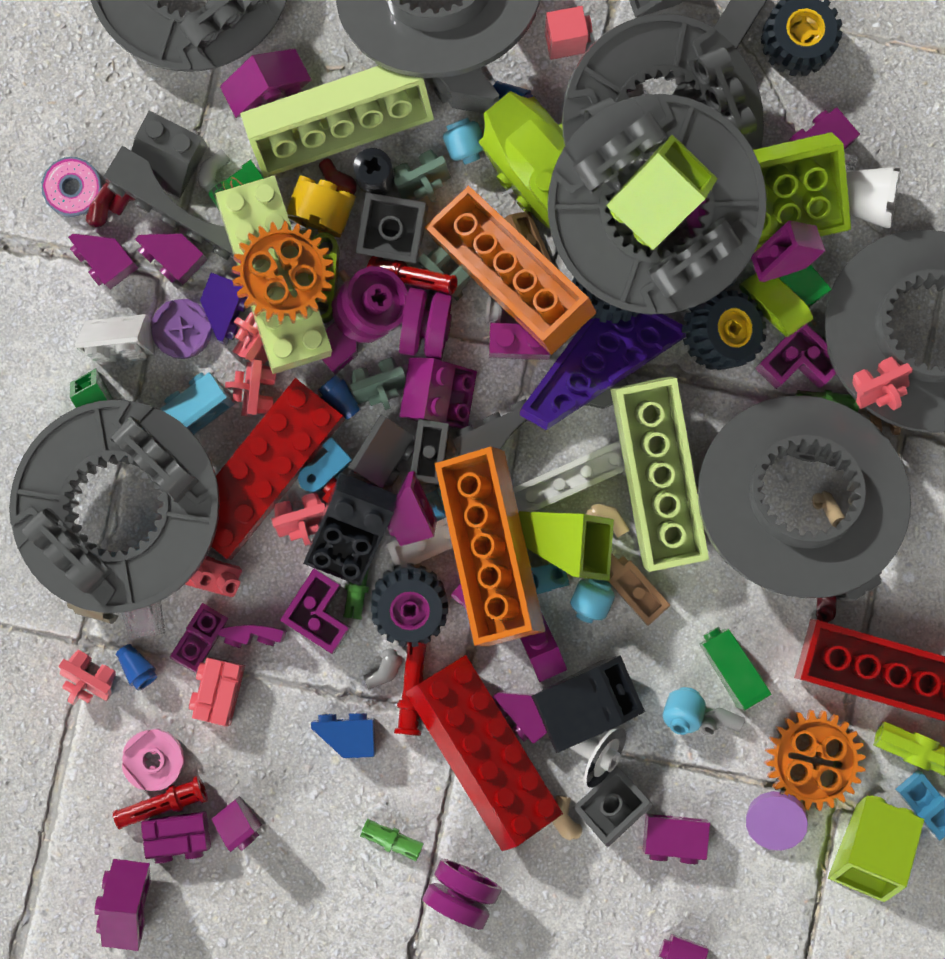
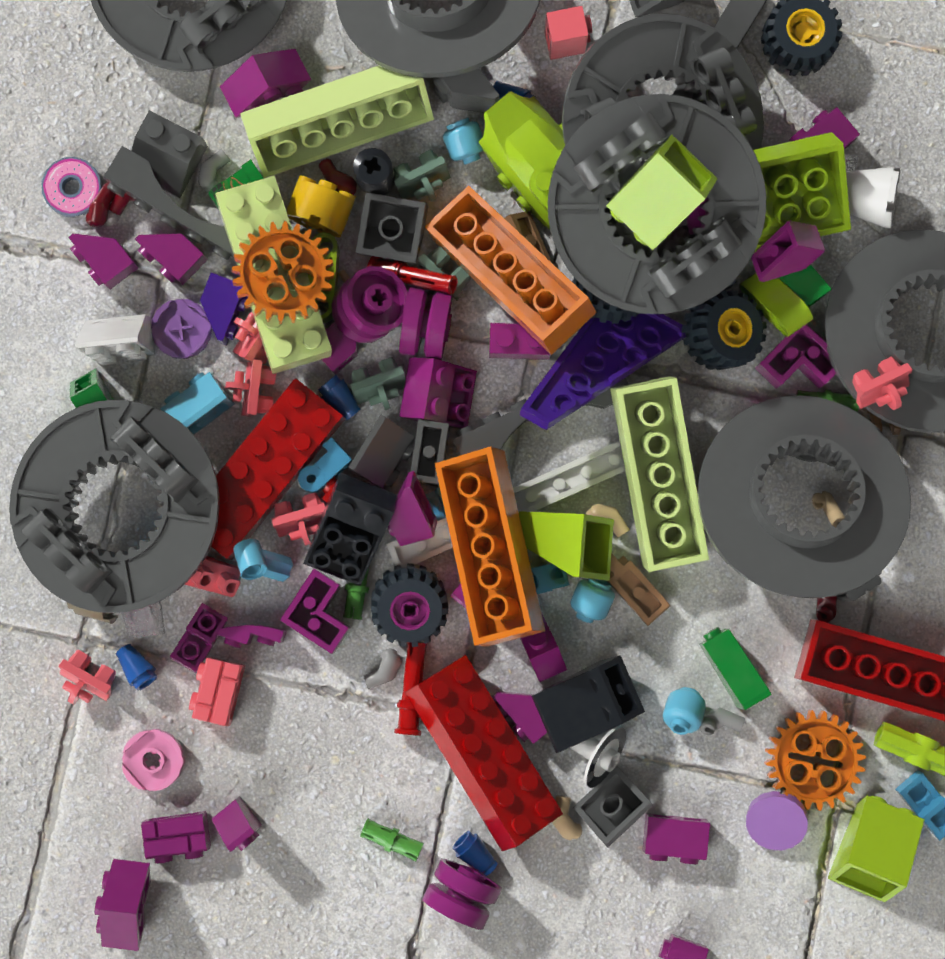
red pin [113,775,208,830] -> none
blue slope [311,713,376,758] -> none
light grey bush [485,296,502,324] -> none
none -> medium azure piece [233,539,293,582]
none -> blue cone [452,831,498,876]

